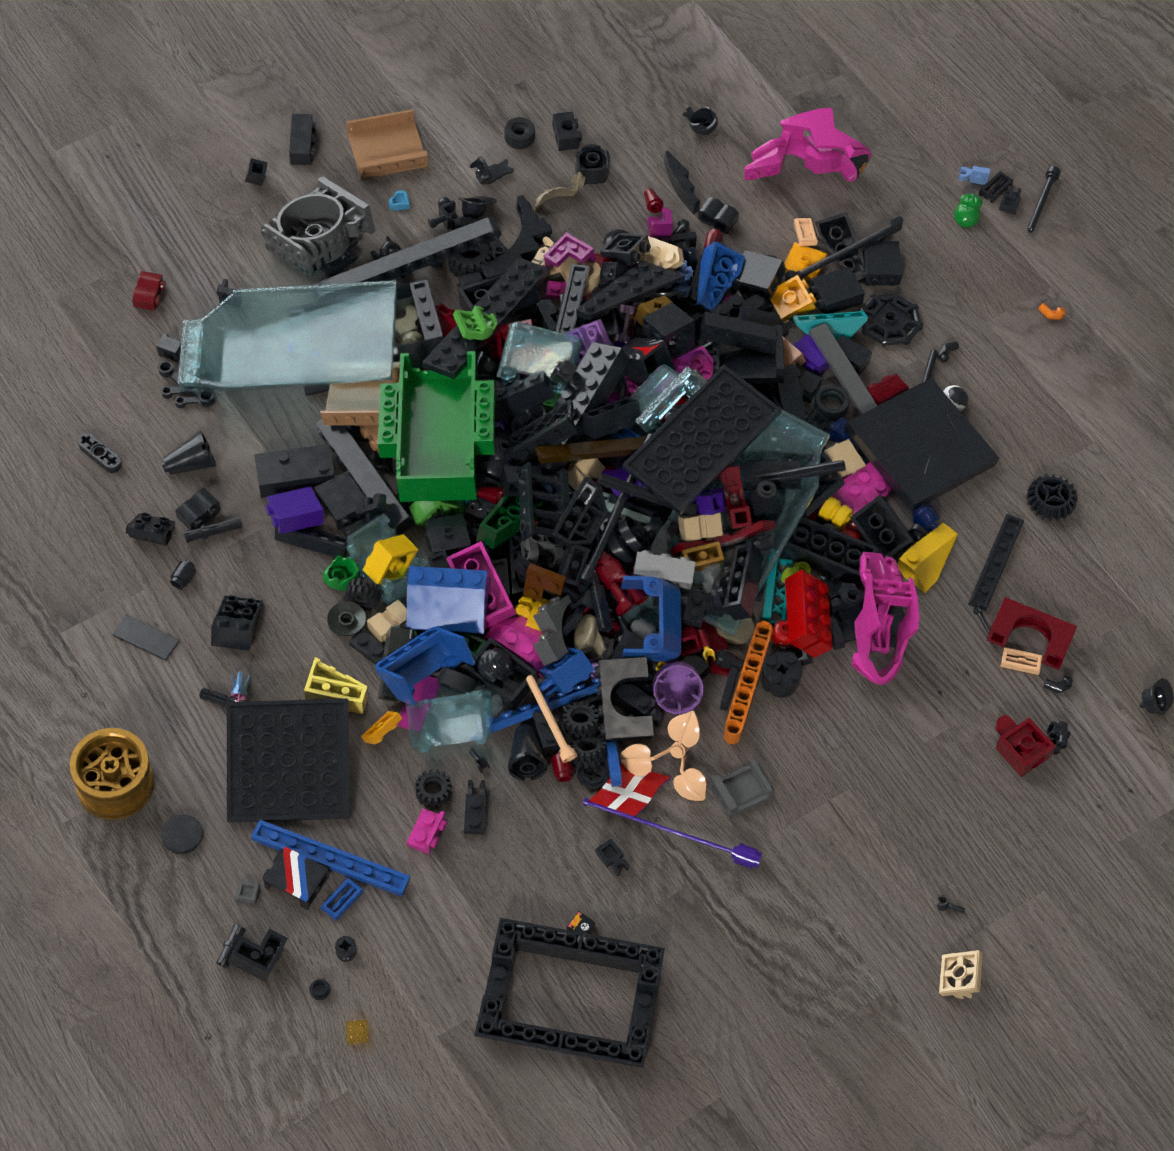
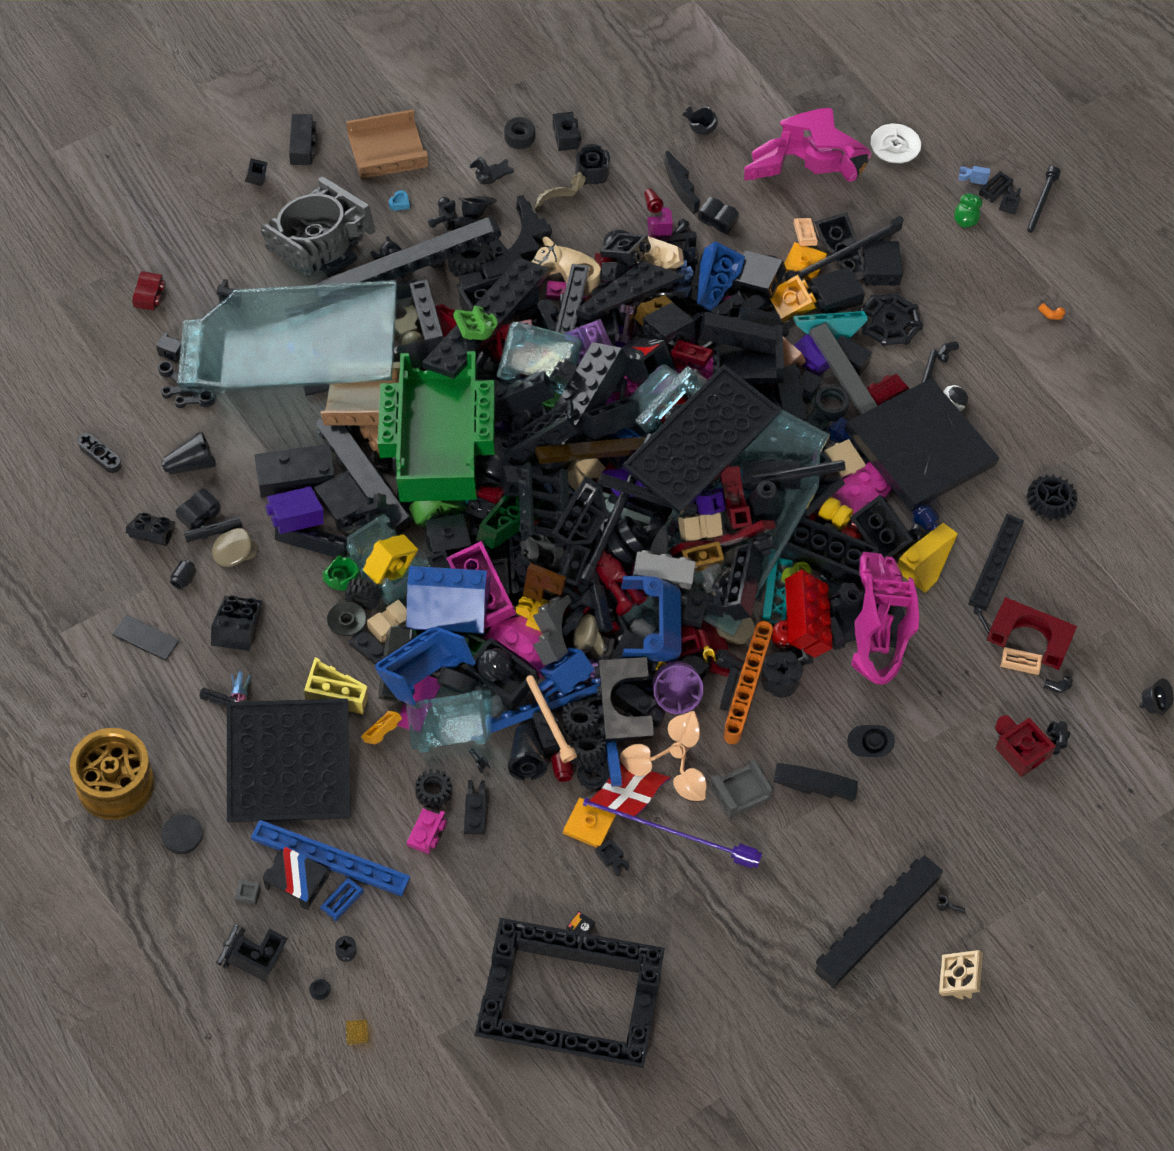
magenta panel [543,232,596,269] -> none
dark red cone [703,229,723,253] -> none
none -> dark tan piece [212,528,258,567]
none -> light orange plate [563,797,616,848]
none -> dark red plate [671,340,713,370]
none -> black slope [774,763,858,802]
none -> black brick [815,855,943,988]
none -> black piece [847,725,895,757]
none -> white piece [870,123,921,163]

